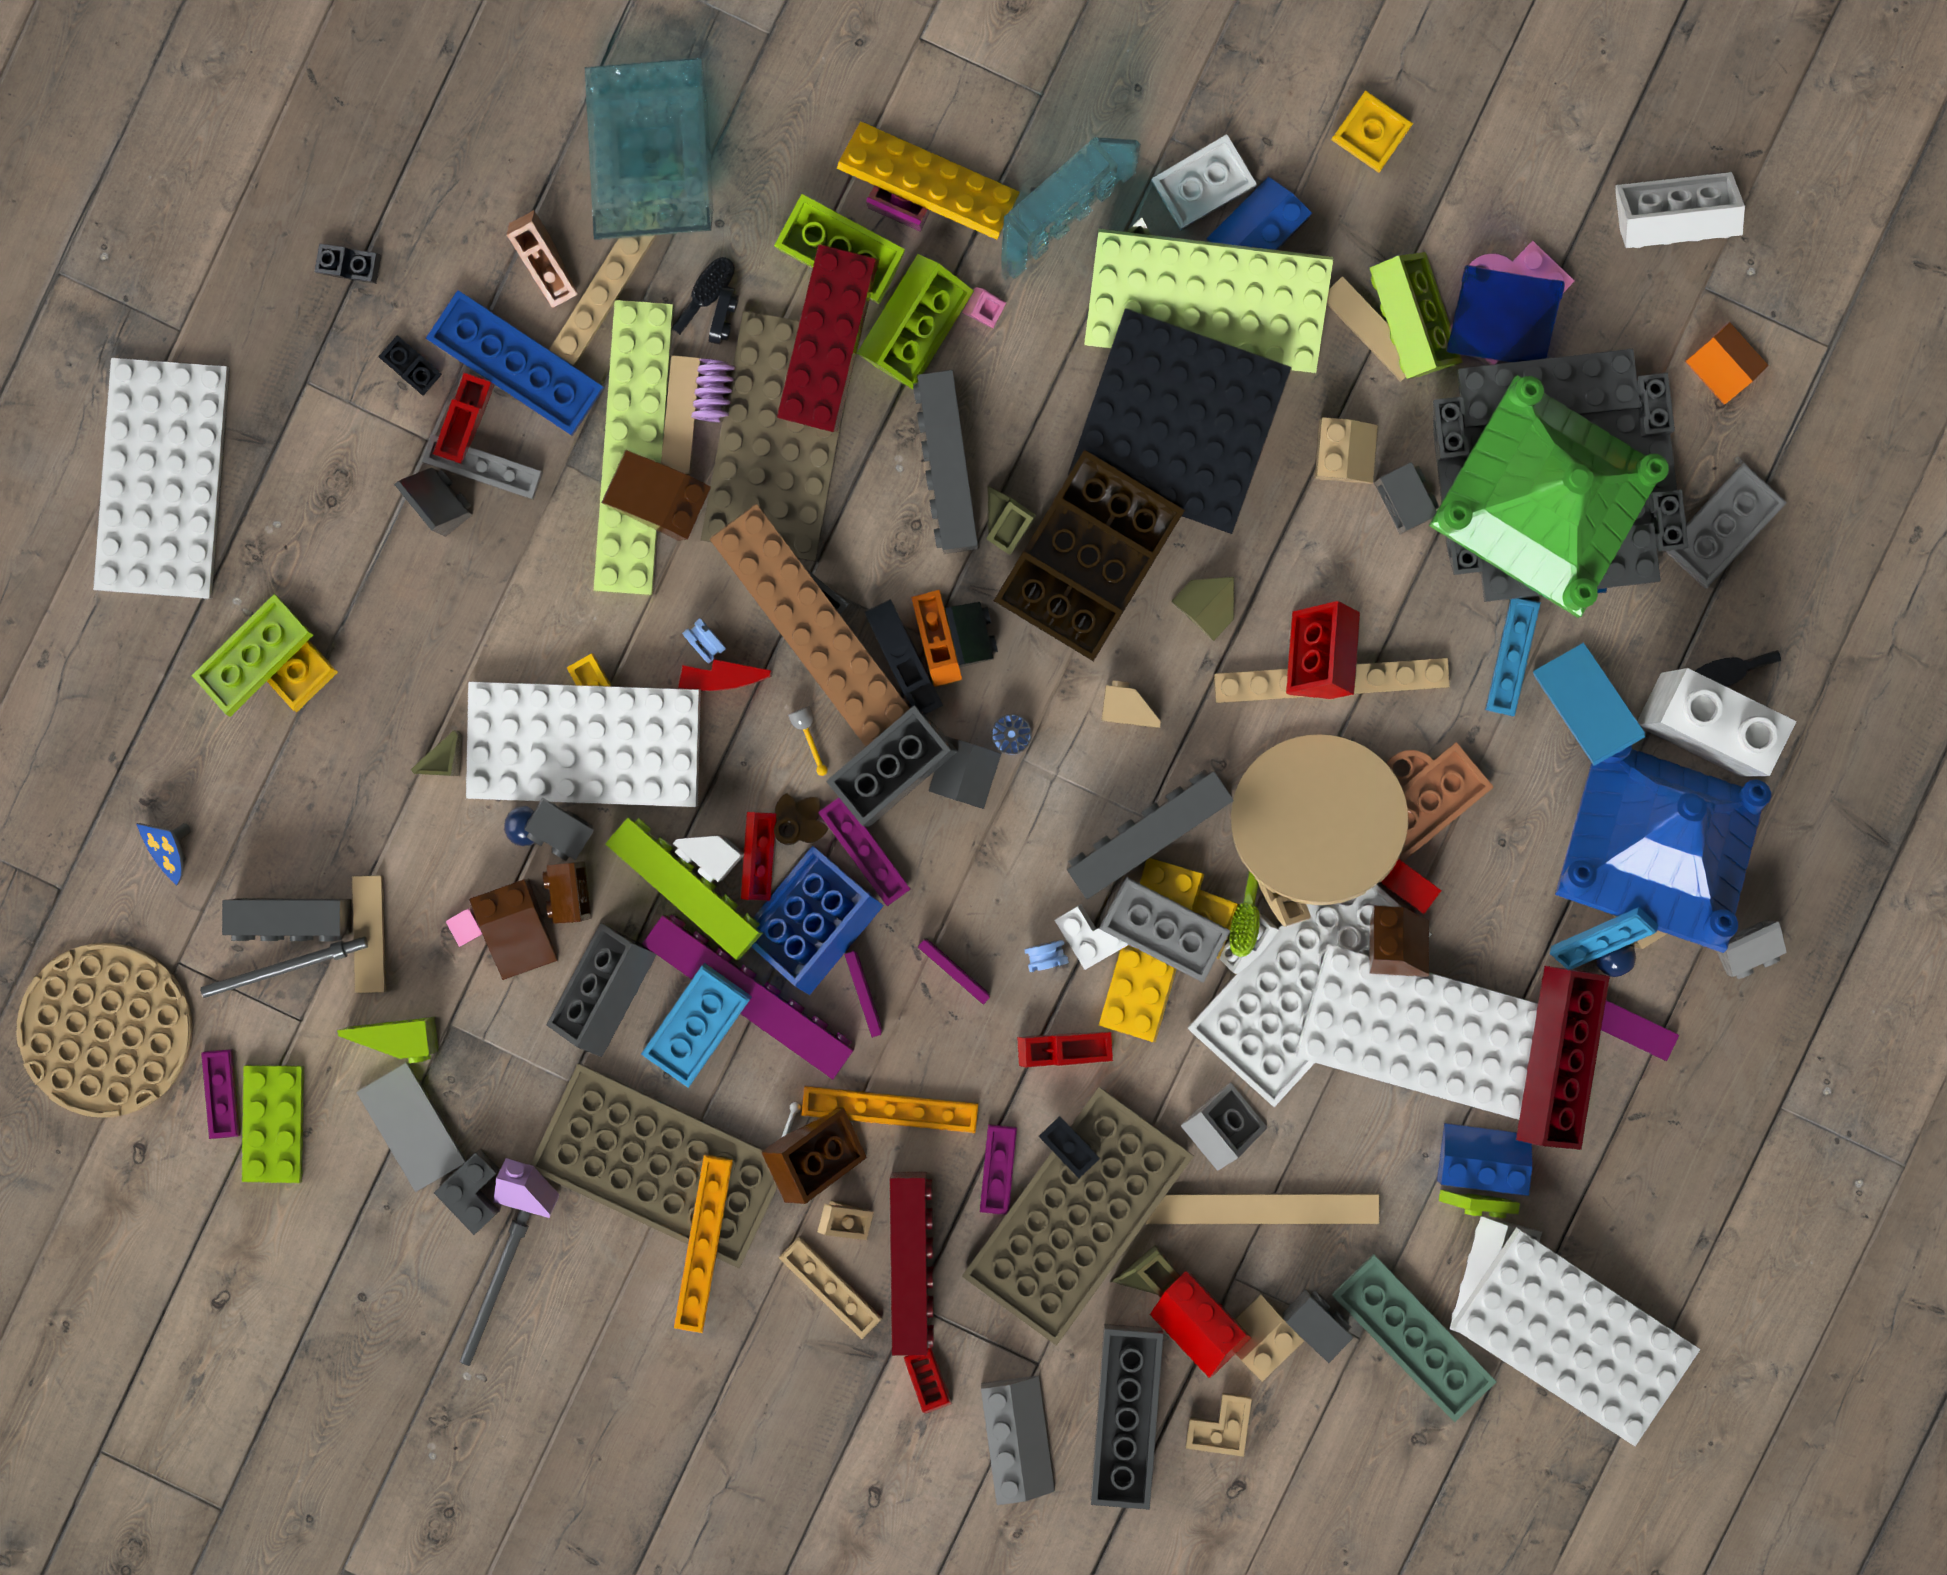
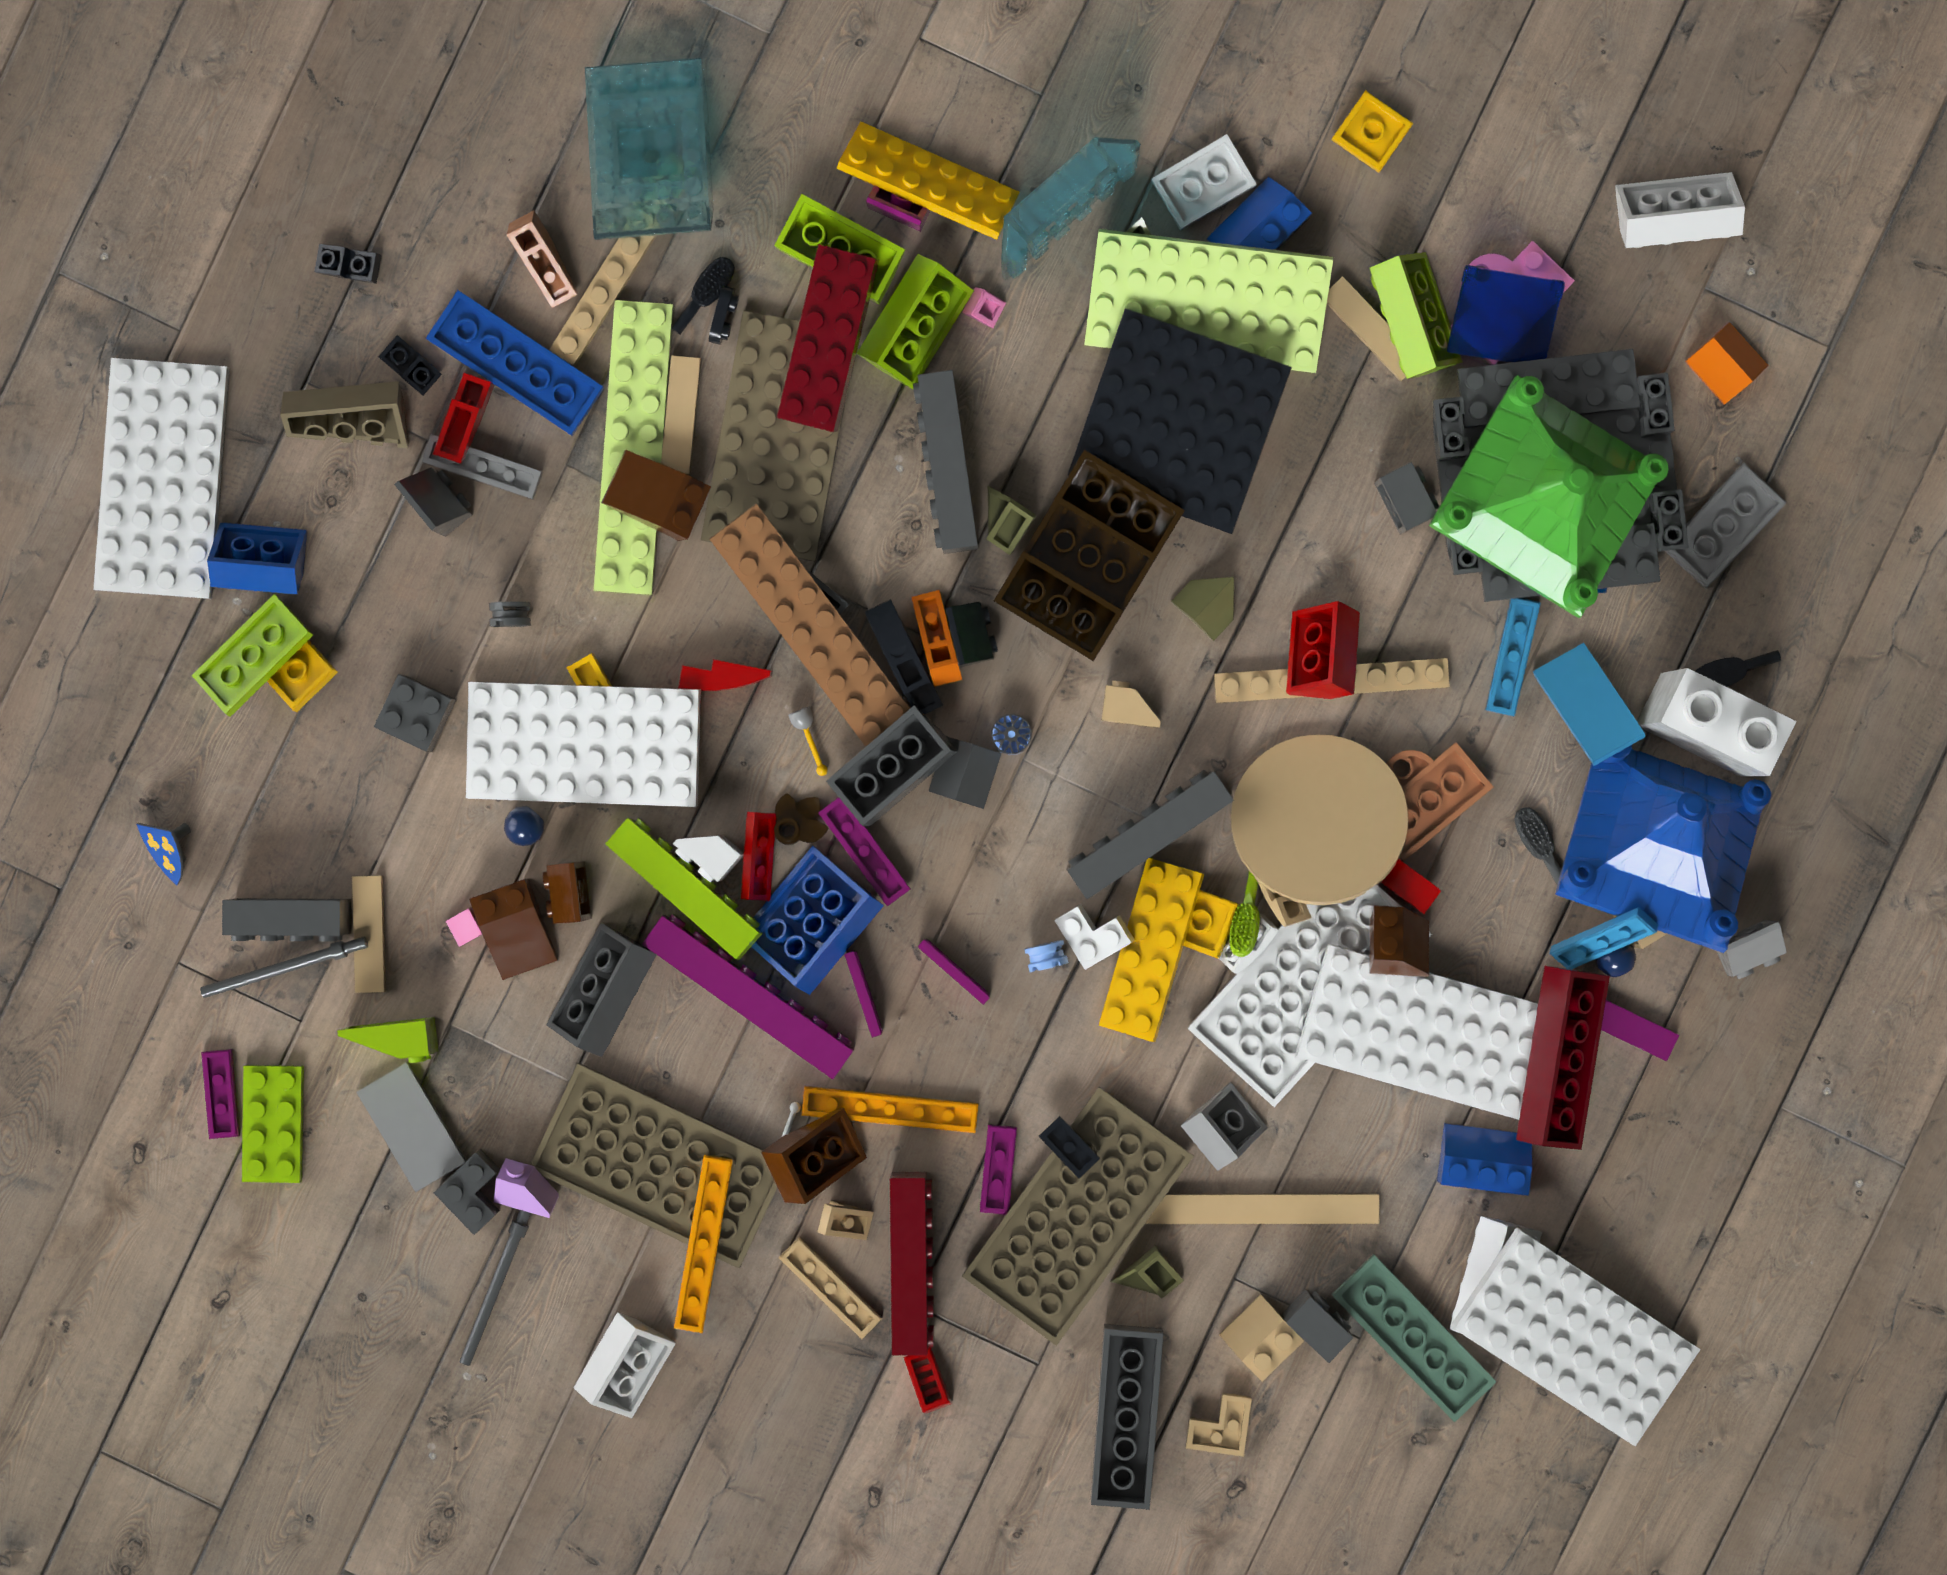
tan tile [16,943,193,1118] -> none
olive slope [410,730,462,776] -> none
dark grey brick [524,798,594,861] -> none
dark azure tile [641,963,752,1088] -> none
light blue wheel [682,618,727,664] -> none
lavender piece [691,359,735,422] -> none
light grey slope [981,1375,1055,1505] -> none
red slope [1017,1032,1113,1068] -> none
light grey tile [1099,877,1230,983] -> none
red slope [1149,1271,1252,1378] -> none
tan slope [1314,417,1378,484] -> none
lime wing [1439,1190,1520,1218] -> none
none -> blue slope [207,523,307,594]
none -> dark tan wedge [280,381,408,448]
none -> dark grey brick [374,674,456,752]
none -> dark grey wheel [489,602,531,627]
none -> white slope [573,1312,676,1418]
none -> dark grey piece [1514,807,1562,885]

